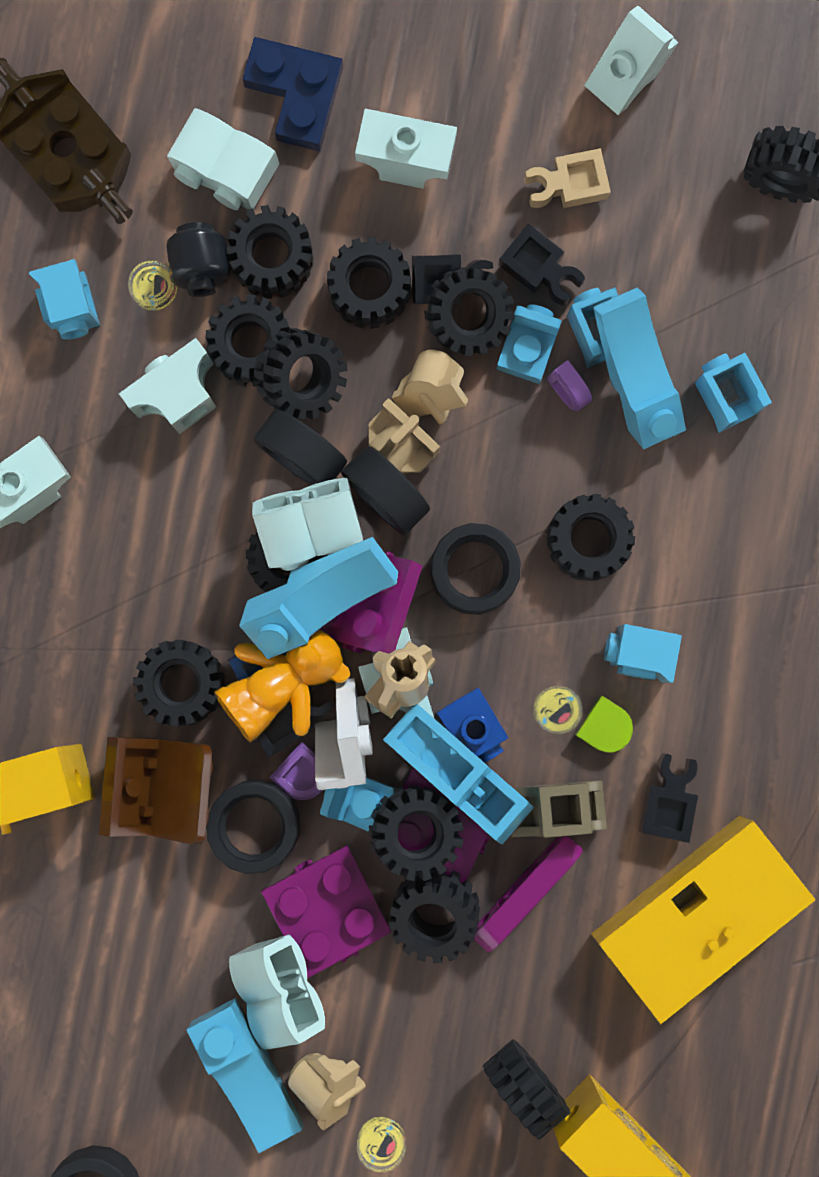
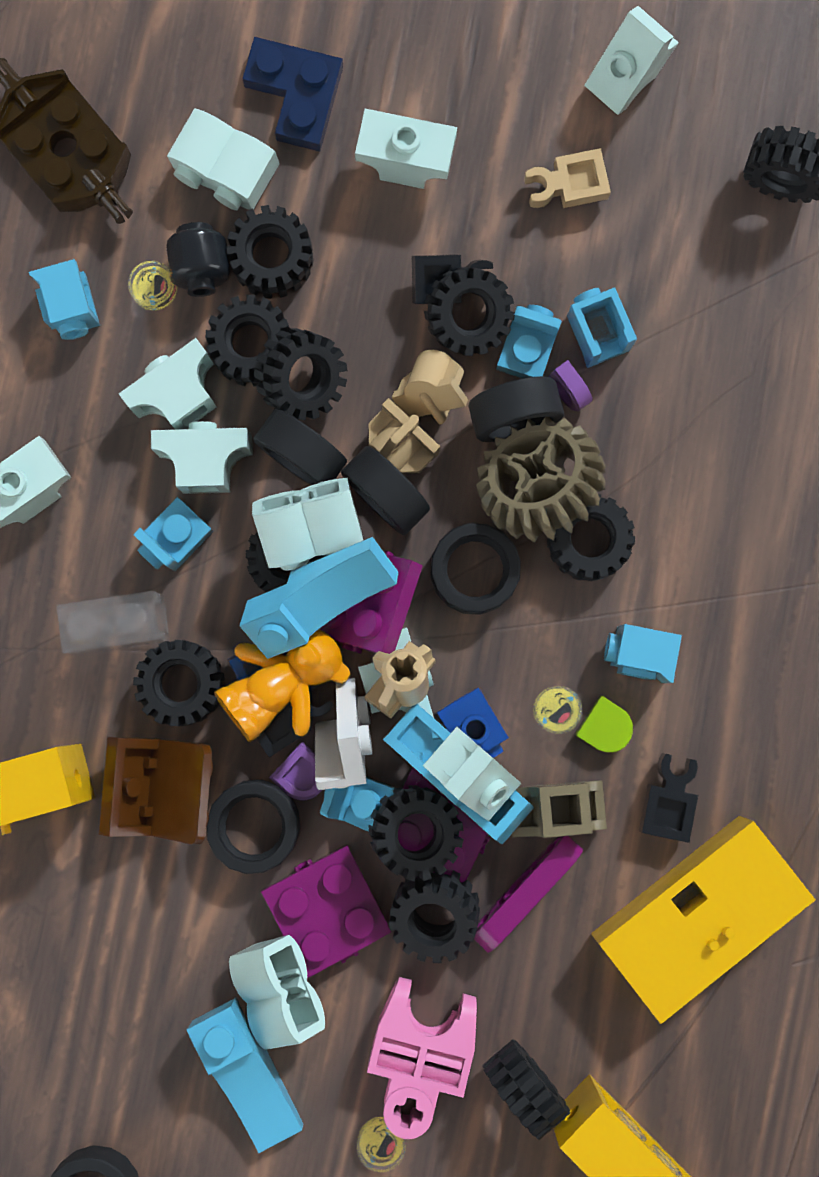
tan piece [288,1053,366,1131] -> none
black tyre [327,237,411,329] -> none
black plate [498,224,585,306] -> none
medium azure slope [593,287,686,449] -> none
medium azure window [695,353,772,433] -> none
none -> clear brick [56,591,170,655]
none -> medium azure bracket [133,497,214,571]
none -> light aqua brick [151,421,253,494]
none -> bright pink piece [367,977,477,1139]
none -> light aqua brick [423,727,521,822]
none -> black tyre [468,376,564,442]
none -> dark tan gear [476,417,606,543]

